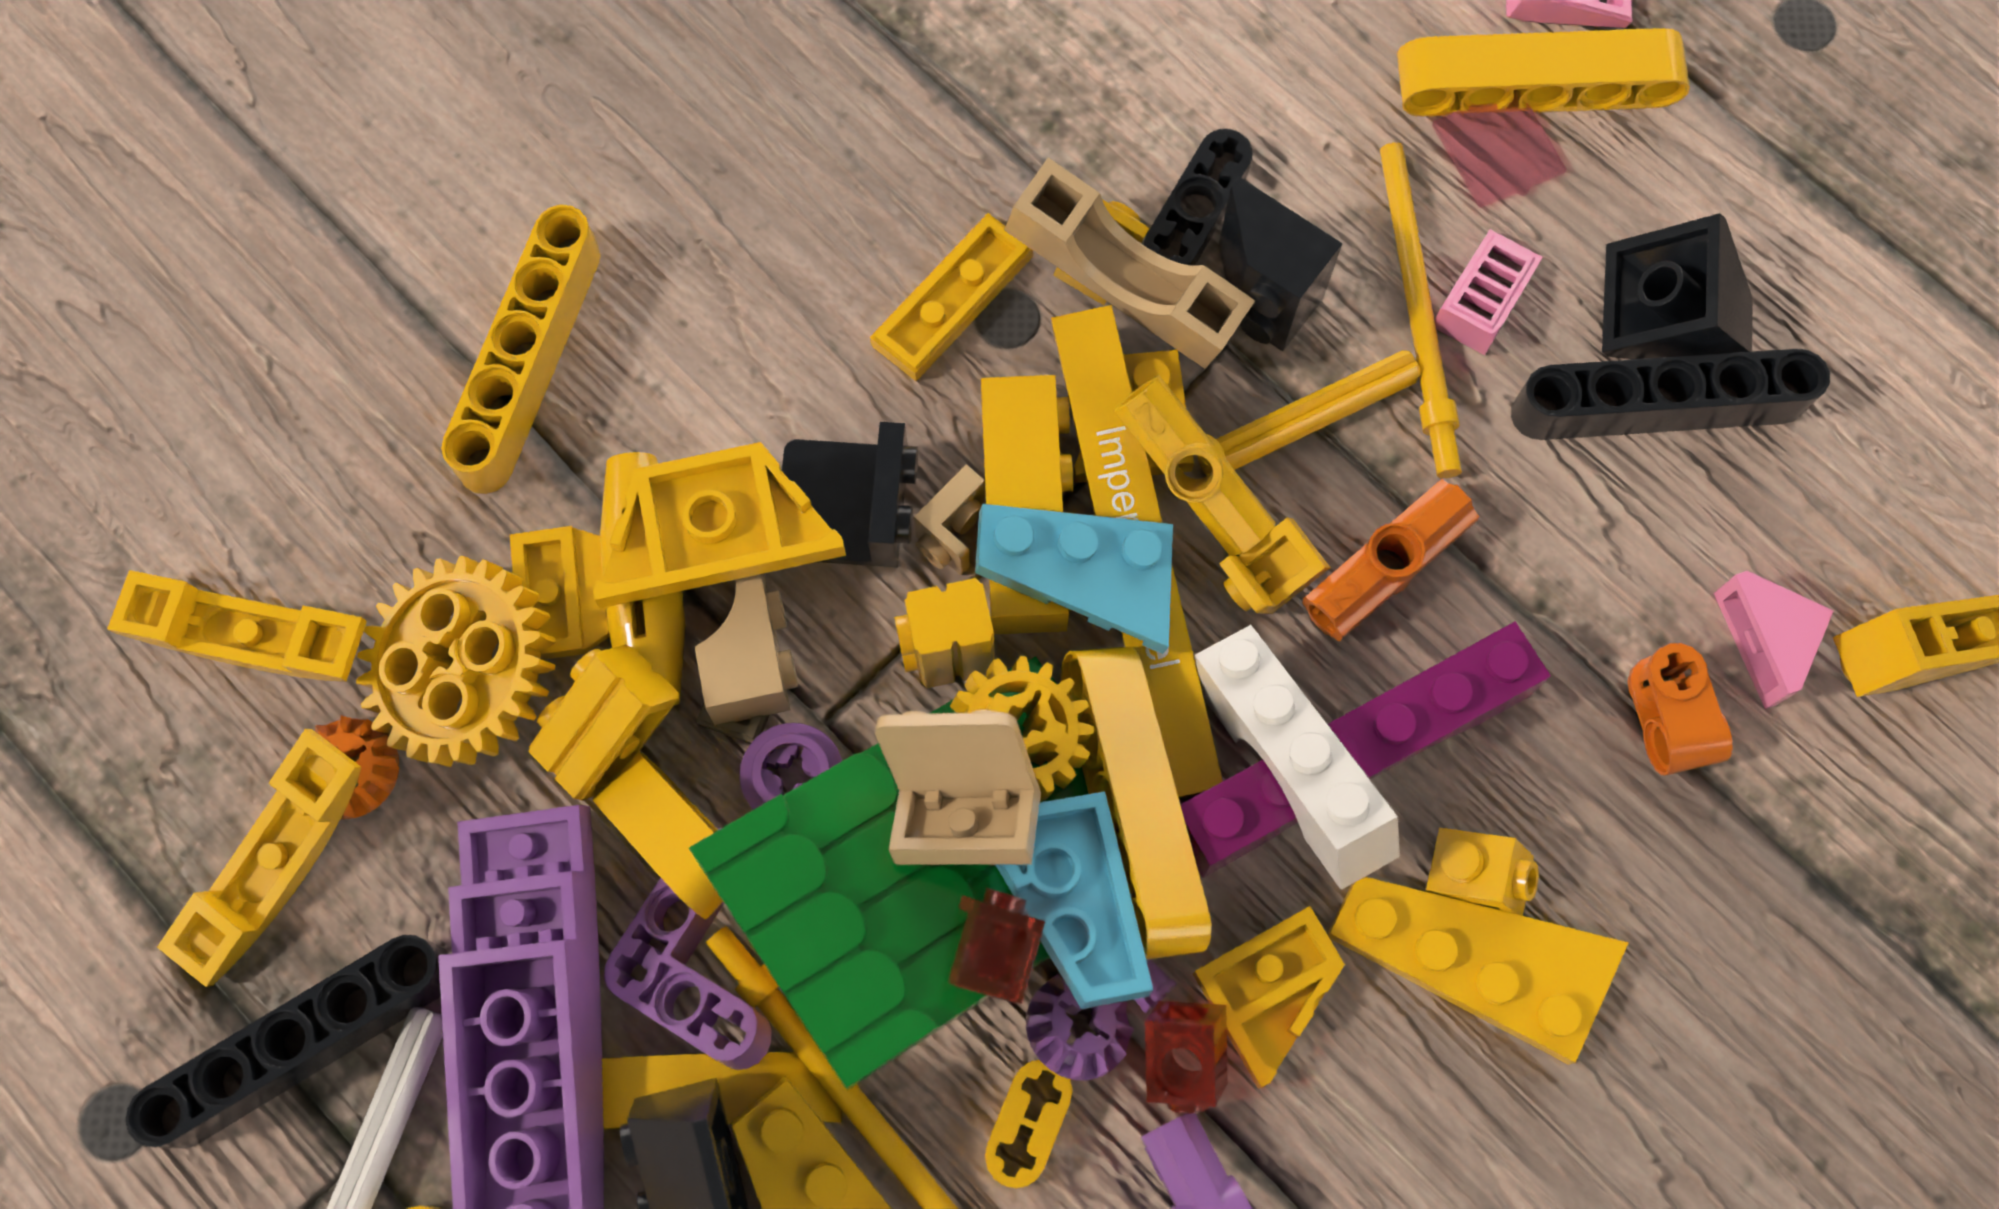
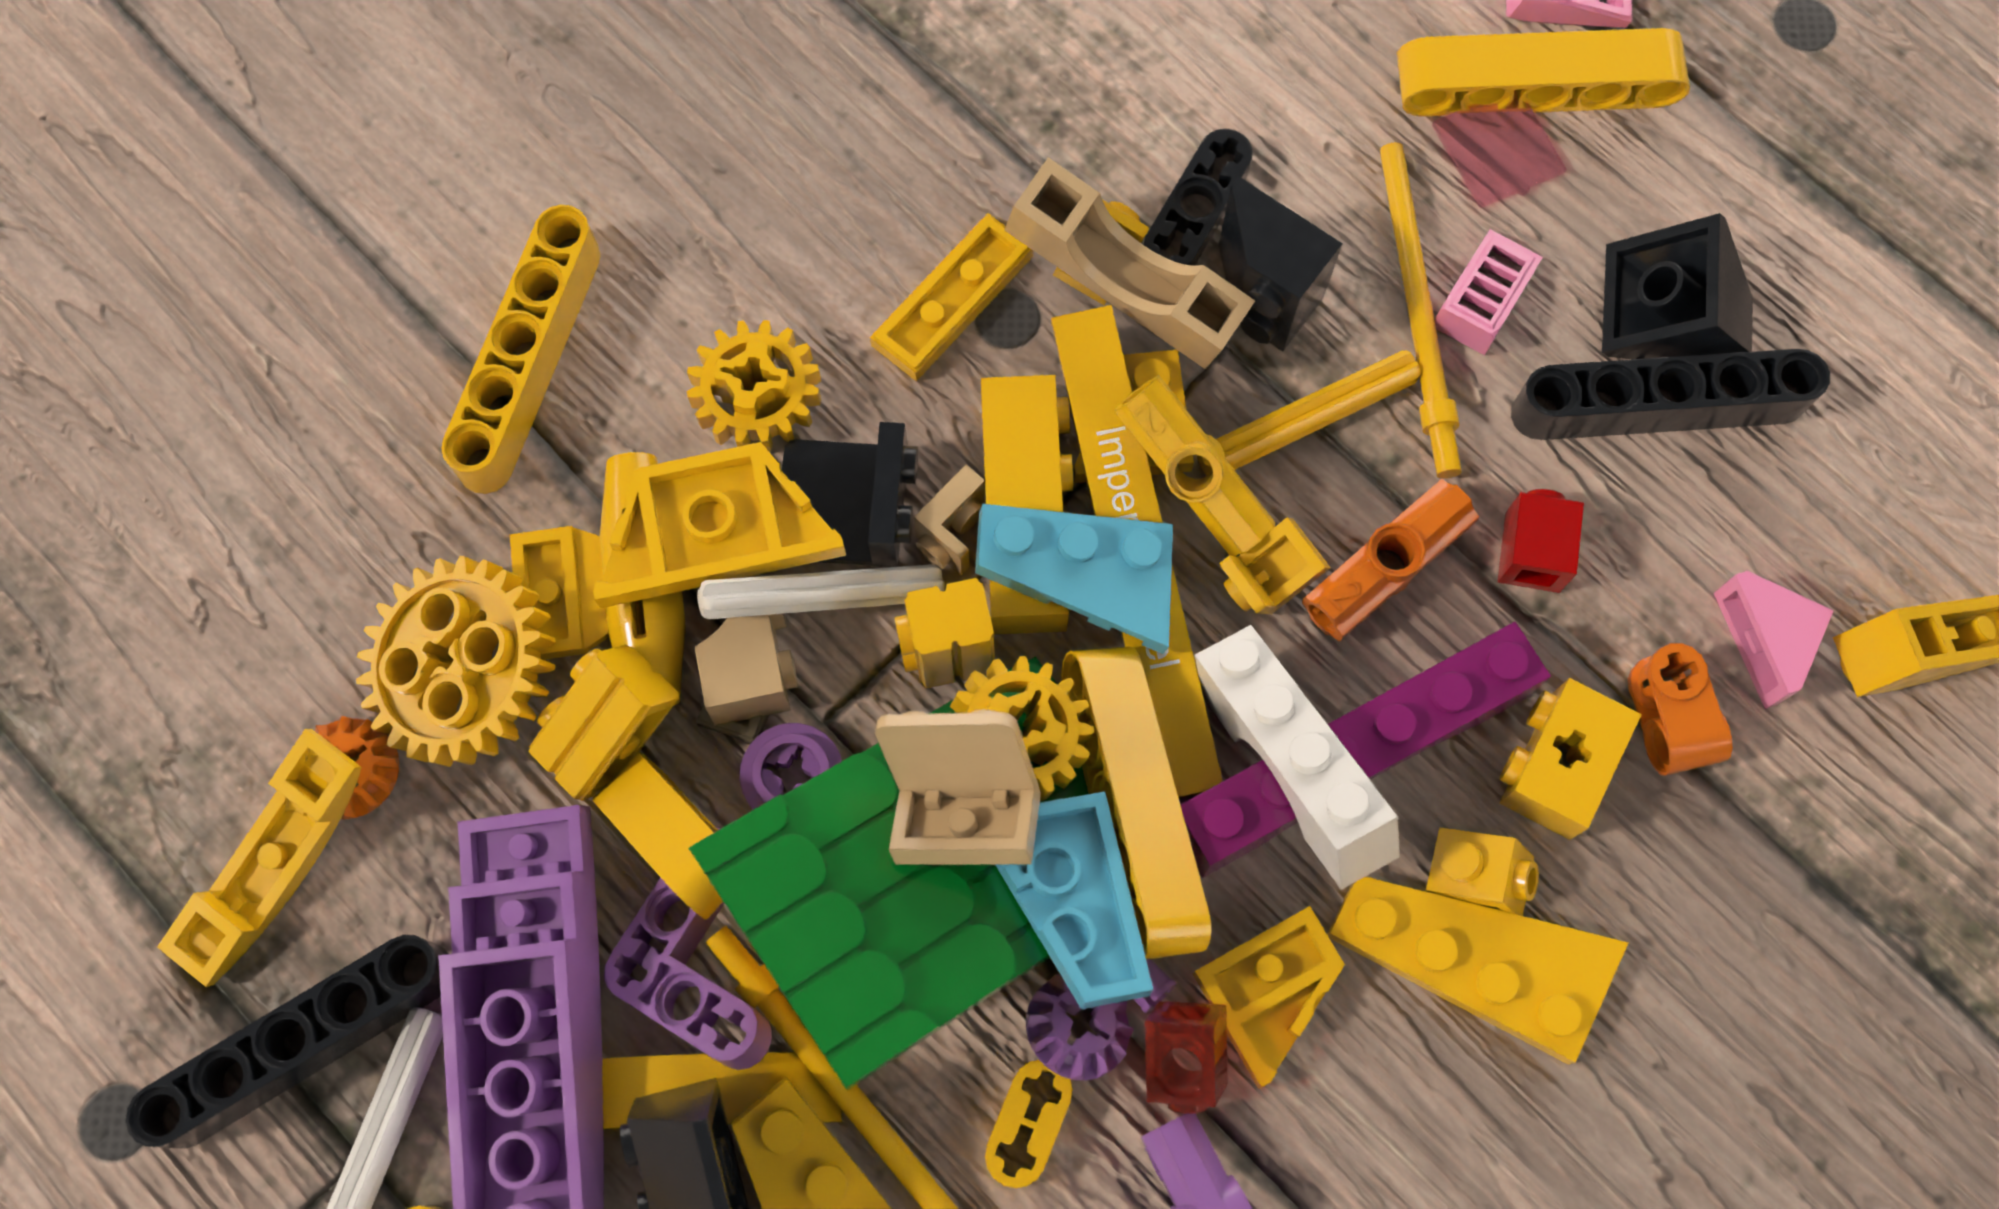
yellow slope [107,570,367,682] -> none
clear red bracket [948,888,1046,1005] -> none
none -> yellow gear [686,320,822,452]
none -> white axle [697,564,945,619]
none -> red brick [1497,489,1584,593]
none -> yellow brick [1499,678,1642,840]

